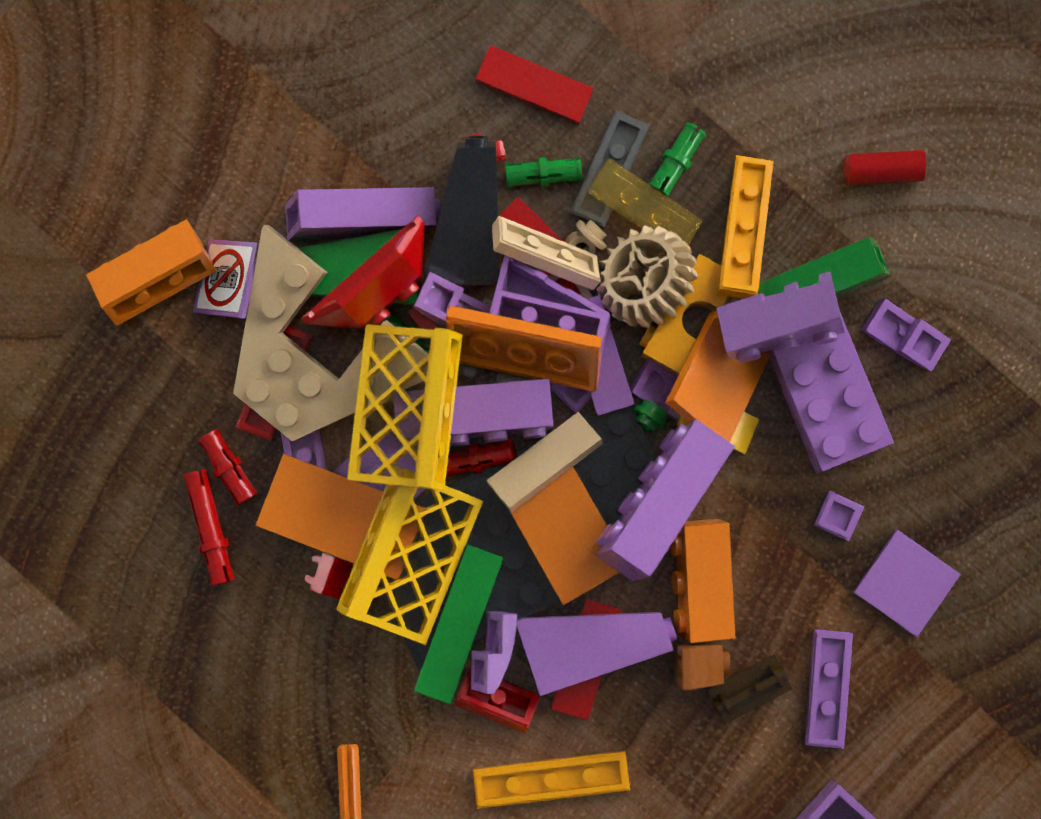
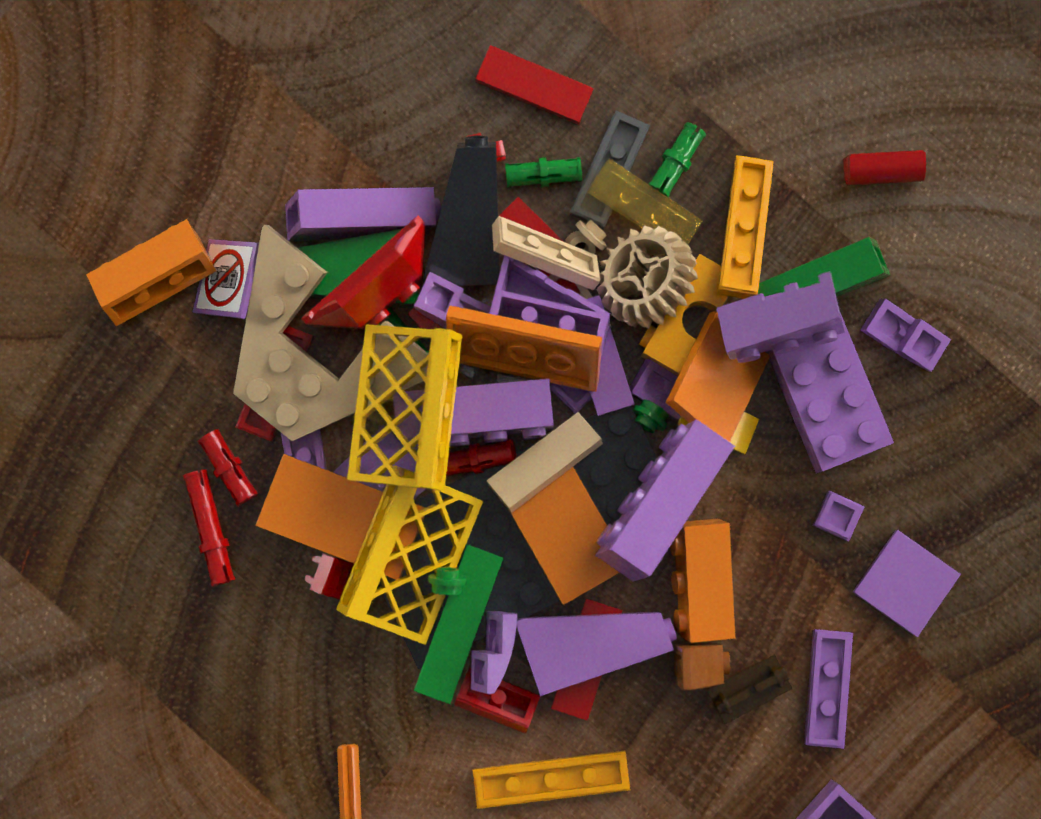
none -> green plate [428,567,467,595]

